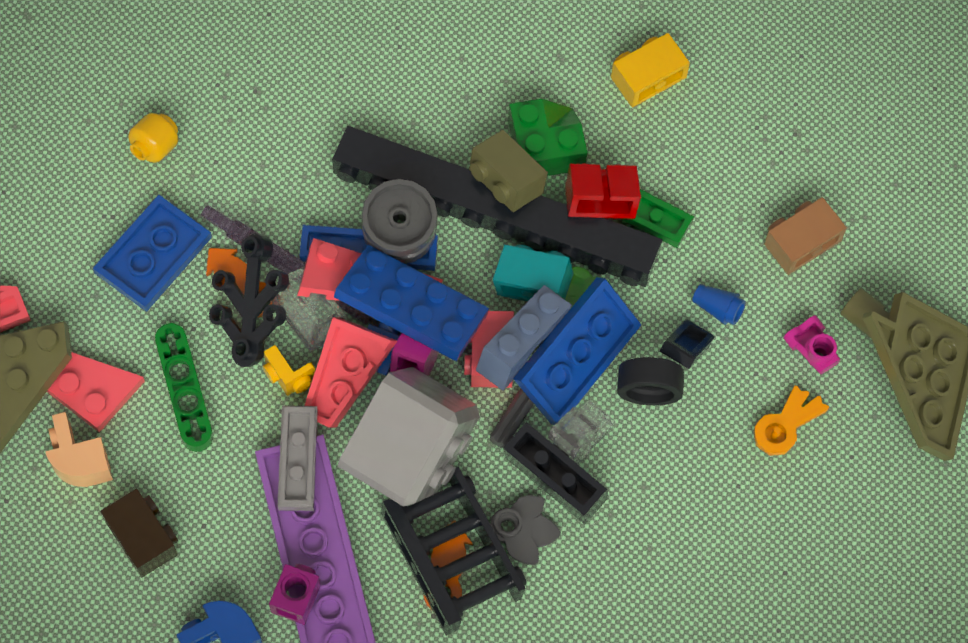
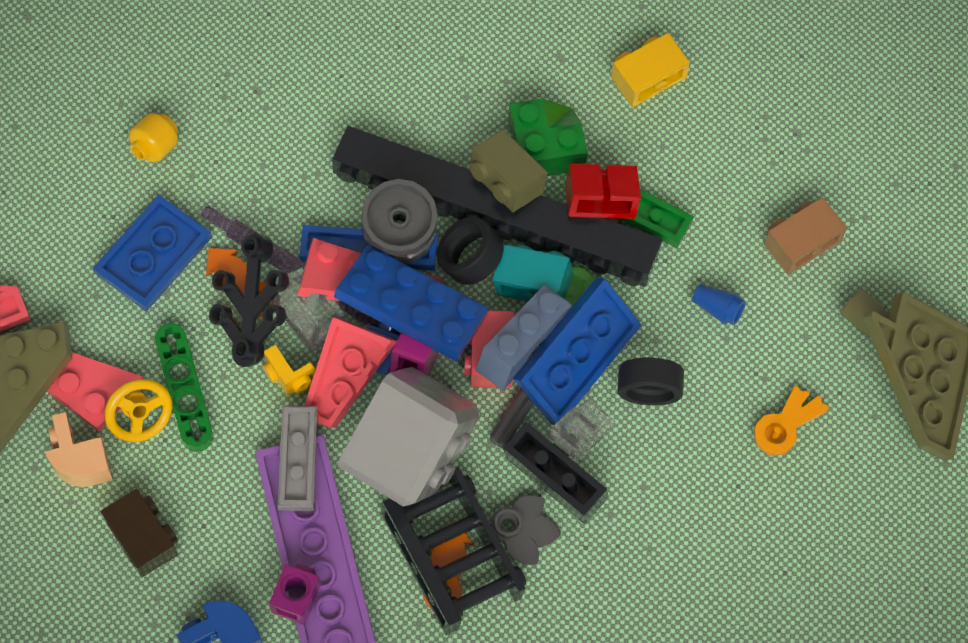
black tile [659,320,715,369] -> none
dark pink plate [783,315,840,375] -> none
none -> yellow piece [105,379,173,442]
none -> black tyre [436,217,504,285]

